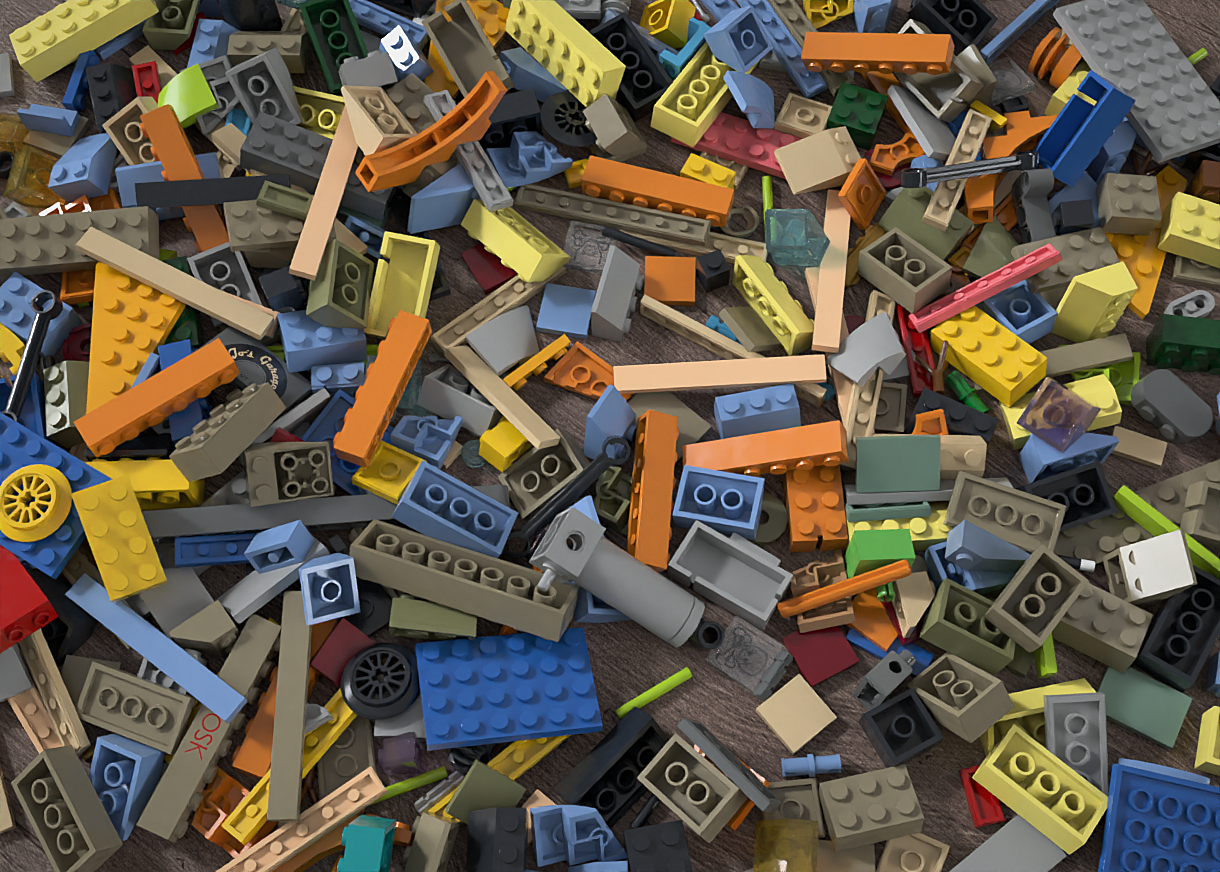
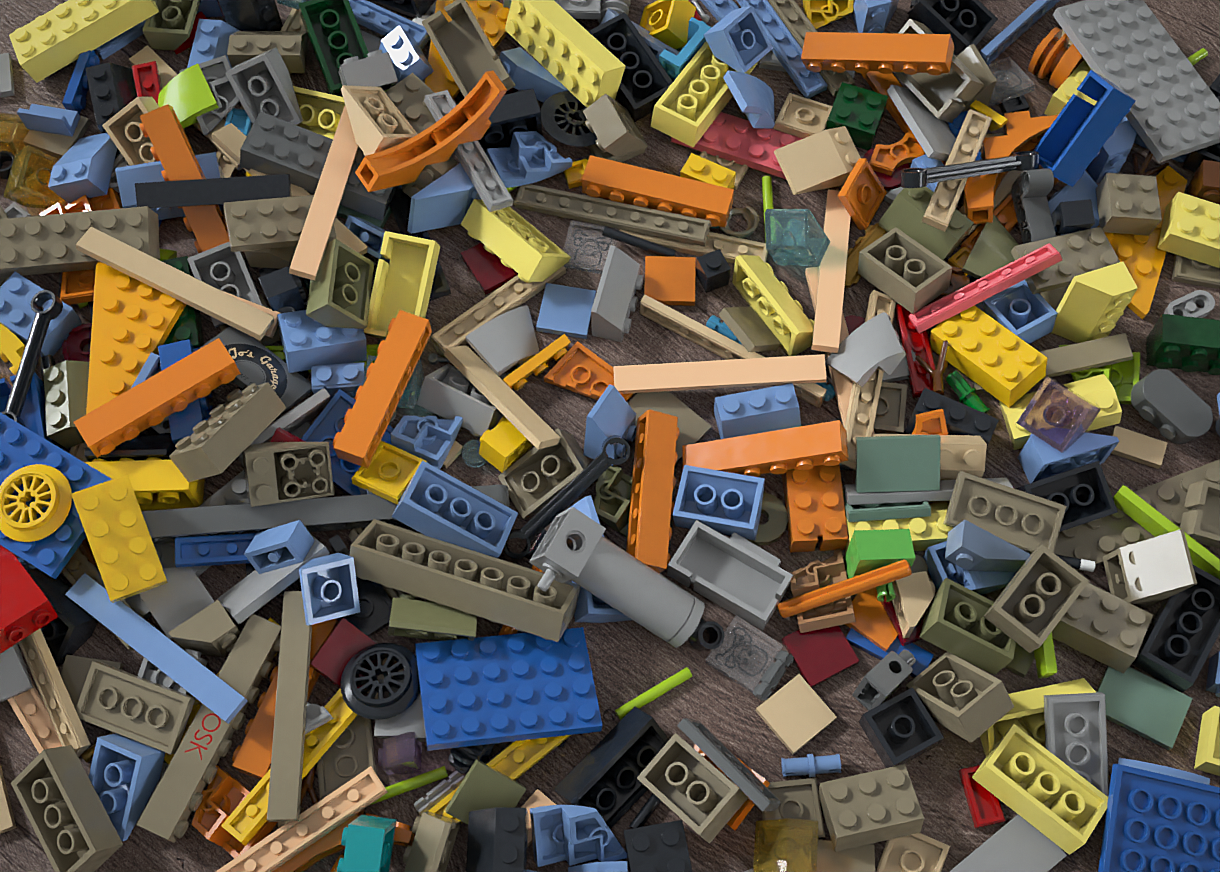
olive tile [256,180,314,221] -> none

